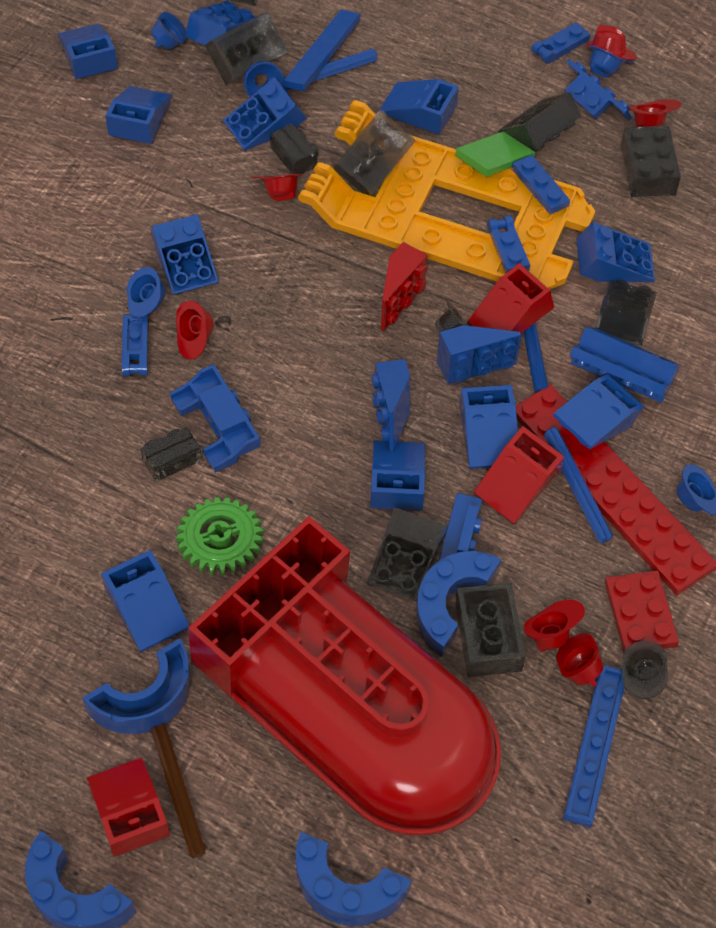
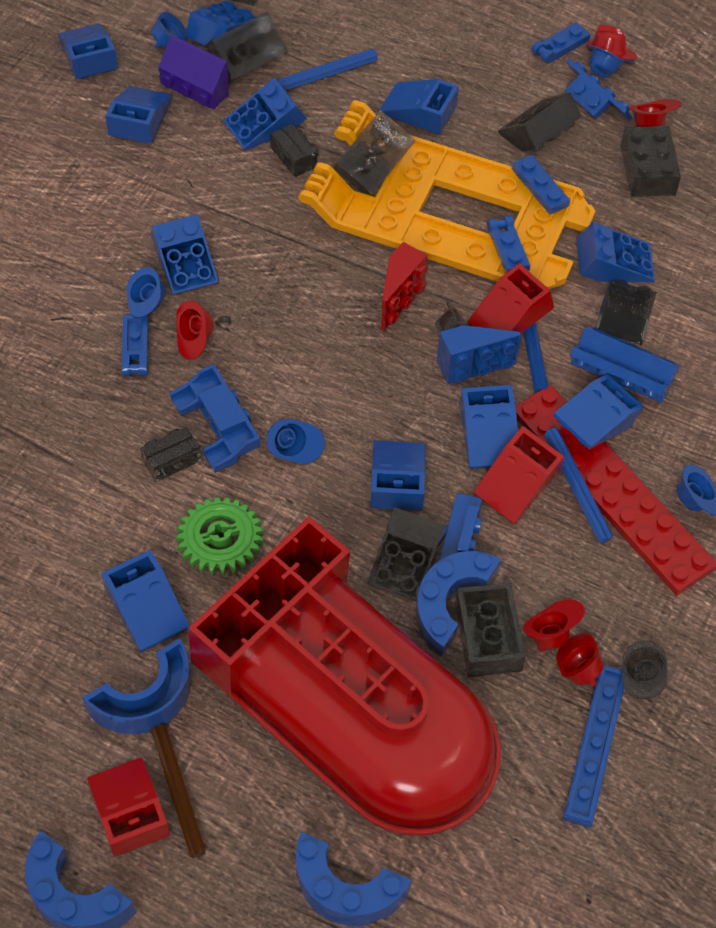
blue piece [244,61,284,97] -> none
red piece [250,174,302,201] -> none
blue tile [284,10,360,91] -> none
blue slope [371,359,410,451] -> none
bright green tile [455,131,535,177] -> none
red plate [604,570,679,654] -> none
none -> dark purple slope [159,35,229,110]
none -> blue piece [266,419,325,464]

